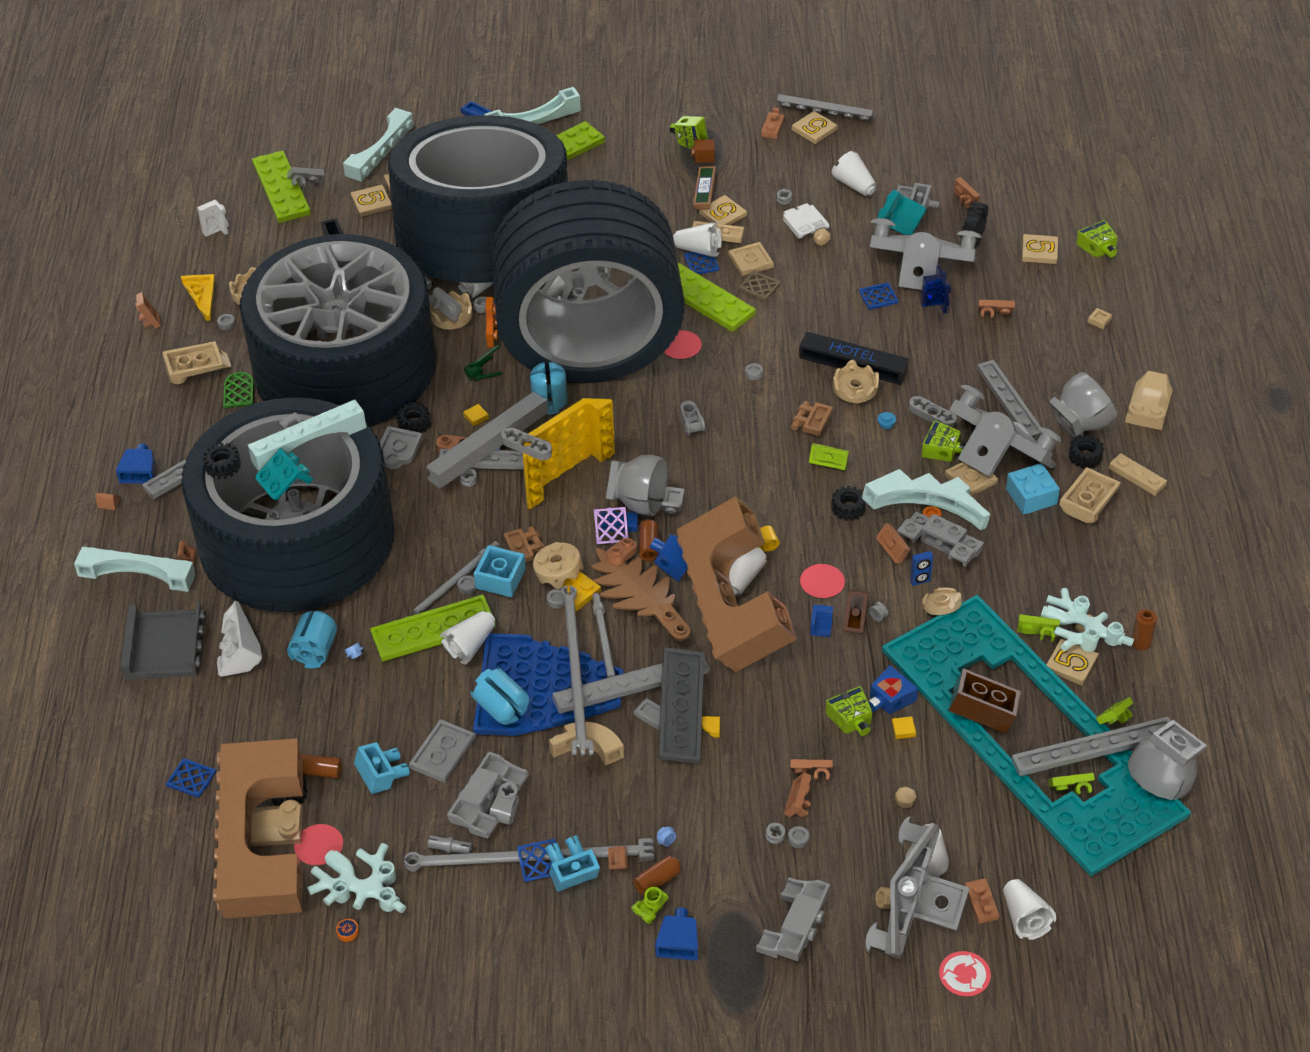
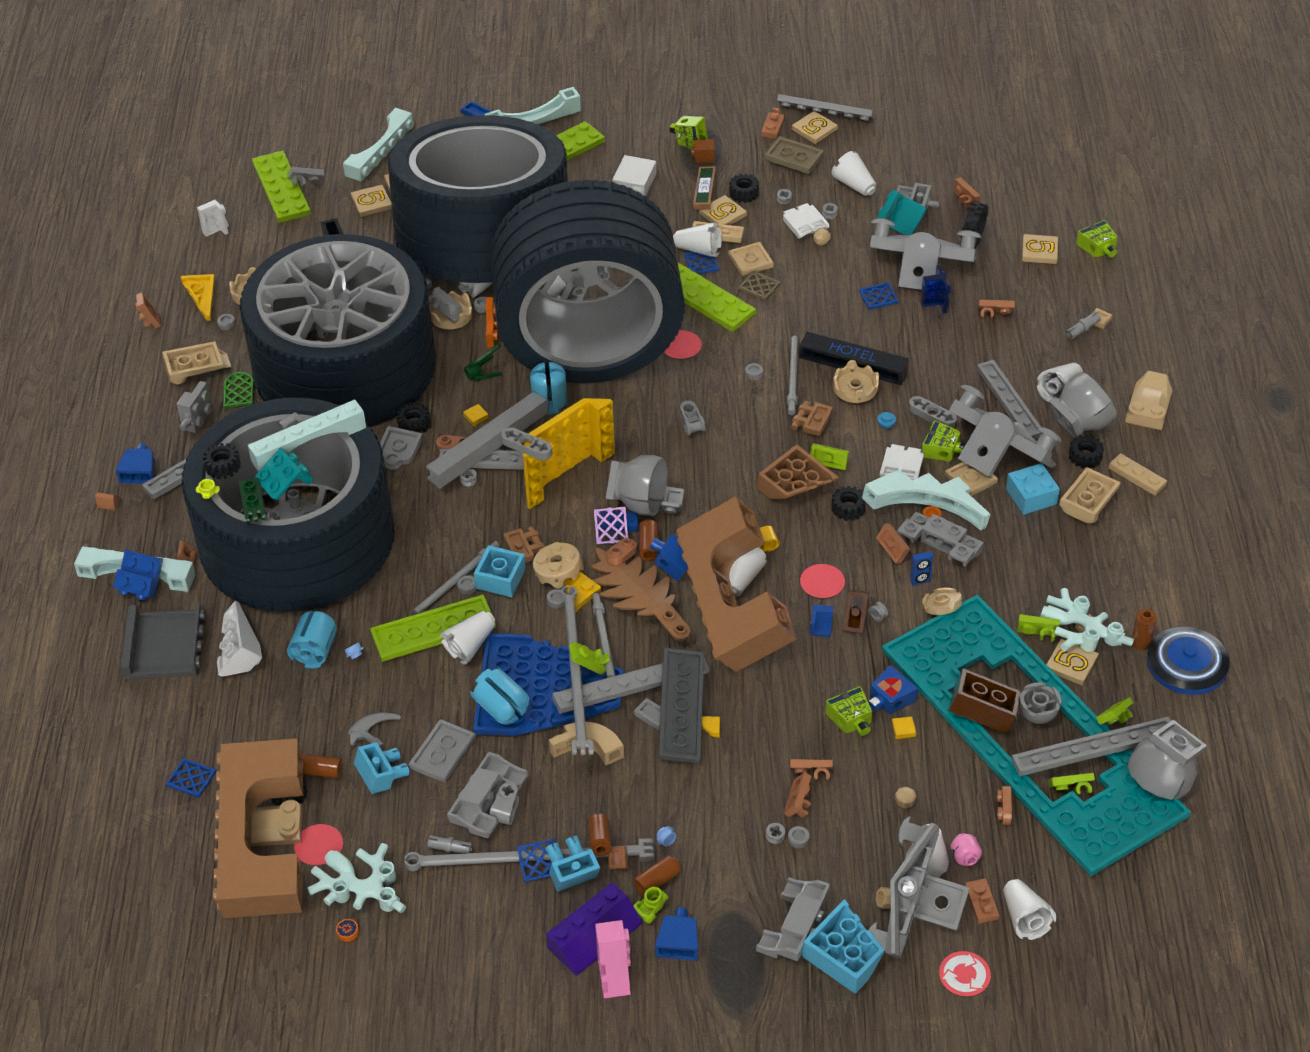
none -> blue plate [113,550,163,600]
none -> light grey plate [177,381,213,433]
none -> neon yellow plate [196,479,220,499]
none -> dark green hinge [238,478,266,524]
none -> light grey piece [348,713,401,750]
none -> dark purple slope [546,882,642,976]
none -> lime plate [569,641,610,675]
none -> dark orange brick [588,814,611,856]
none -> bright pink wedge [595,920,631,998]
none -> white brick [612,155,656,196]
none -> black tyre [729,173,759,203]
none -> medium nougat wedge [756,444,839,499]
none -> dark tan plate [765,136,824,174]
none -> light grey bar [787,336,798,415]
none -> medium azure wedge [802,899,884,994]
none -> light grey bush [822,203,838,220]
none -> white plate [880,444,924,480]
none -> bright pink head [950,833,982,866]
none -> nougat plate [997,786,1012,825]
none -> light grey cylinder [1019,682,1061,724]
none -> white cone [1037,363,1083,402]
none -> light grey pin [1066,311,1101,340]
none -> dish [1147,626,1230,695]

